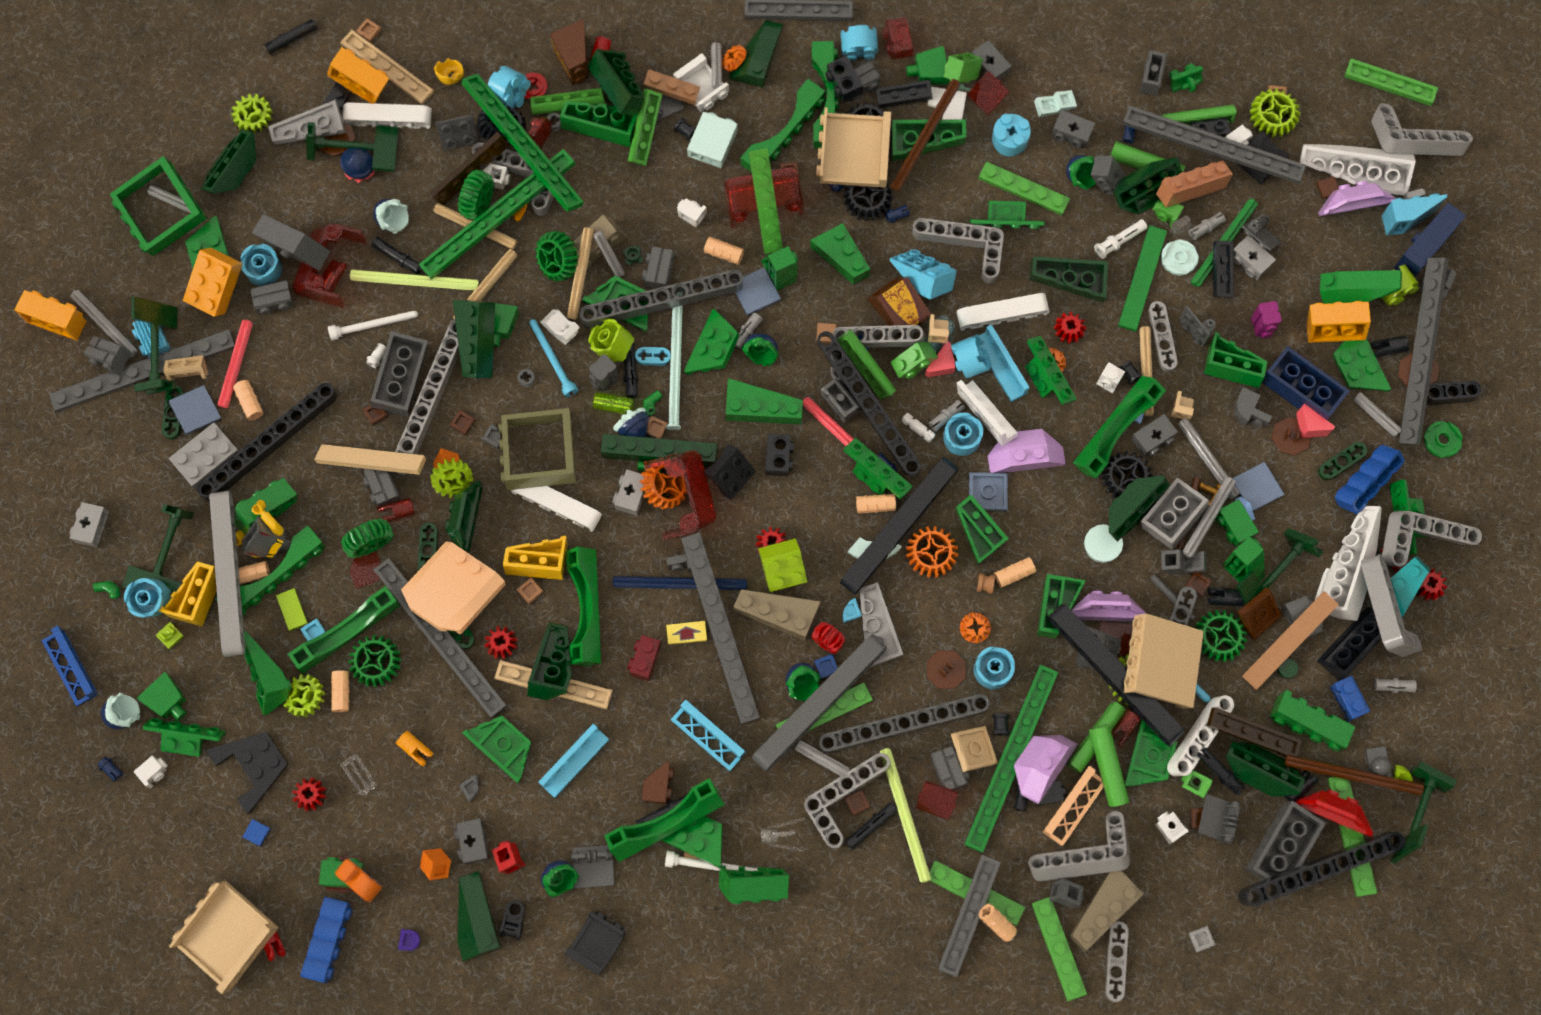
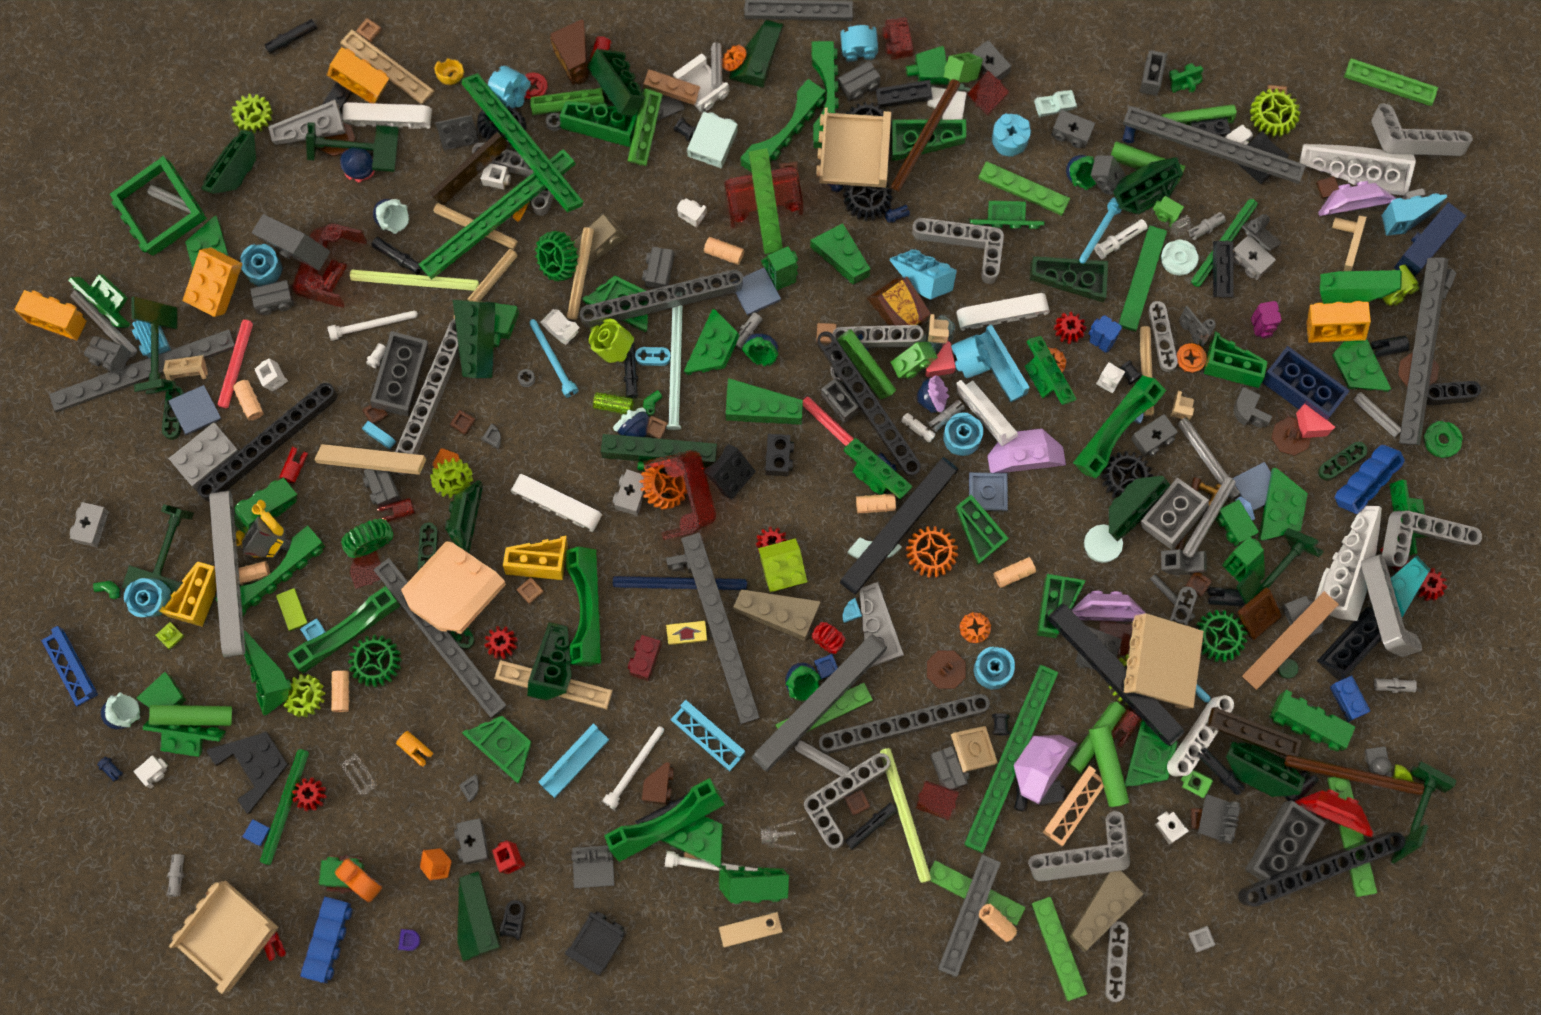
green gear [458,170,494,220] -> none
olive window [498,408,576,490] -> none
clear red tile [528,117,552,149] -> none
green hair [541,860,579,897] -> none
dark grey brick [588,354,619,392] -> none
light grey axle [594,231,625,278] -> none
dark green plate [623,246,643,265] -> none
black brick [825,56,863,102] -> none
medium nougat wheel [976,573,995,594] -> none
dark grey brick [1049,879,1084,909] -> none
nougat brick [1156,161,1233,208] -> none
none -> green bracket [68,274,130,328]
none -> bright green brick [149,705,232,726]
none -> light grey pin [167,854,185,897]
none -> white brick [255,359,288,391]
none -> green axle [260,749,309,865]
none -> red hinge [279,446,308,484]
none -> medium azure beam [362,421,396,449]
none -> white piece [602,726,664,810]
none -> tan piece [719,912,782,947]
none -> hair [917,376,949,413]
none -> medium azure piece [1079,198,1122,263]
none -> blue brick [1088,315,1122,352]
none -> orange gear [1177,343,1207,373]
none -> green wing [1258,468,1308,541]
none -> tan piece [1332,216,1366,271]

